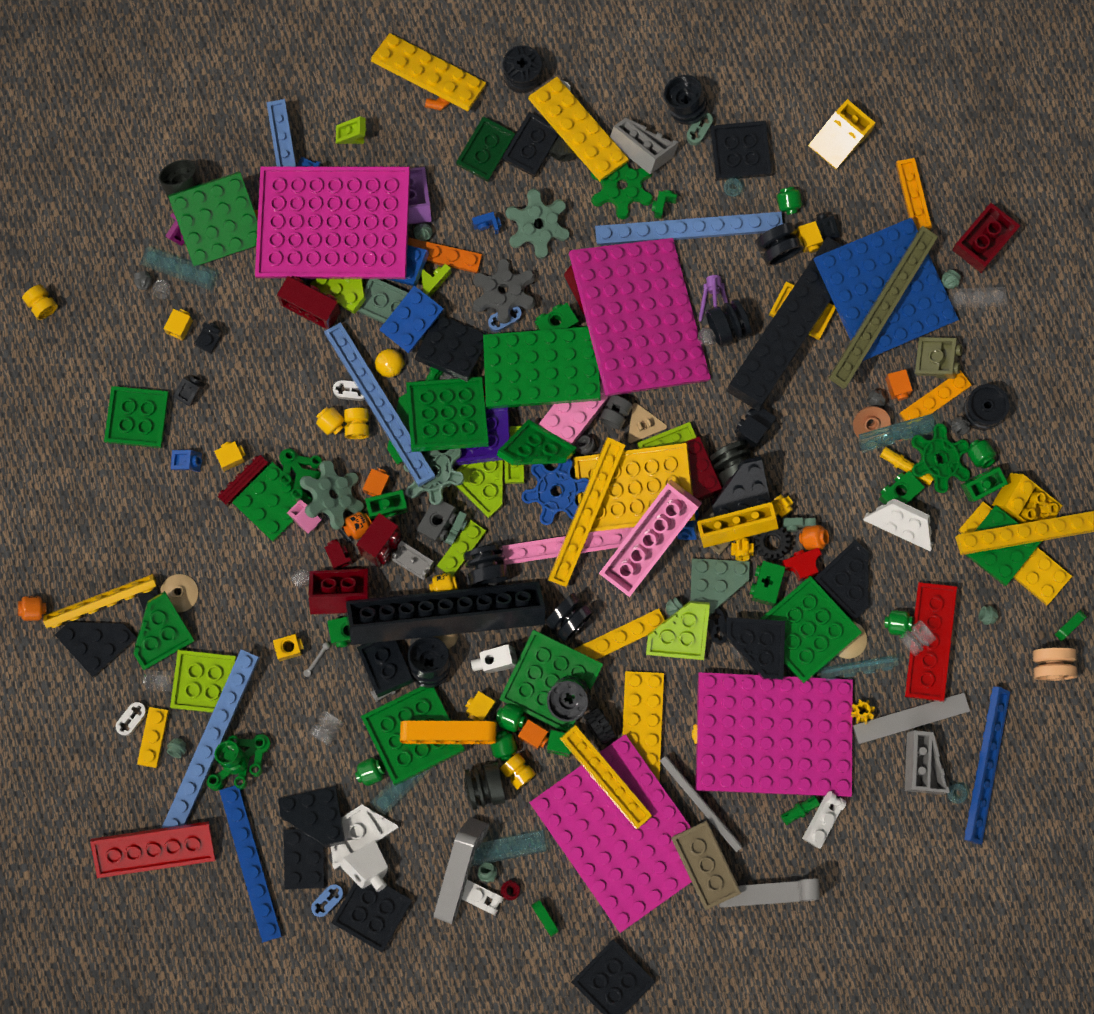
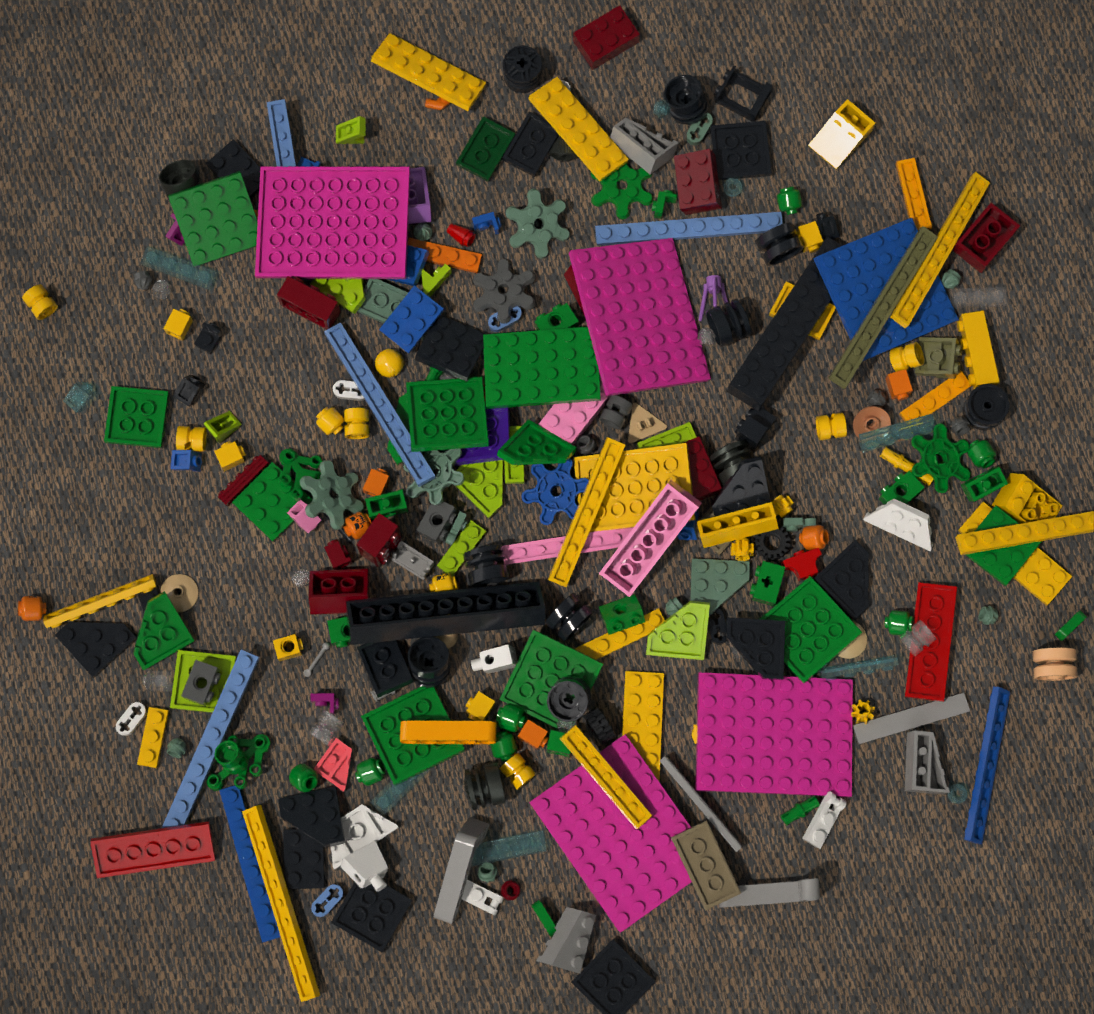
none -> clear light blue bracket [63,382,97,413]
none -> yellow wheel [176,426,207,452]
none -> dark grey brick [181,660,221,706]
none -> lime slope [204,411,242,444]
none -> black plate [206,139,260,198]
none -> yellow plate [242,805,320,1002]
none -> green head [289,764,318,792]
none -> magenta bracket [310,693,339,714]
none -> coral wing [314,738,352,792]
none -> red cone [447,223,476,247]
none -> light grey wedge [536,907,596,974]
none -> clear plate [557,720,577,733]
none -> dark red brick [573,5,640,70]
none -> green brick [599,594,645,635]
none -> clear light blue plate [653,100,668,118]
none -> dark red brick [674,149,722,215]
none -> black panel [714,65,773,122]
none -> yellow wheel [815,412,847,441]
none -> yellow plate [890,172,990,328]
none -> yellow wheel [890,342,924,372]
none -> yellow brick [957,310,999,389]

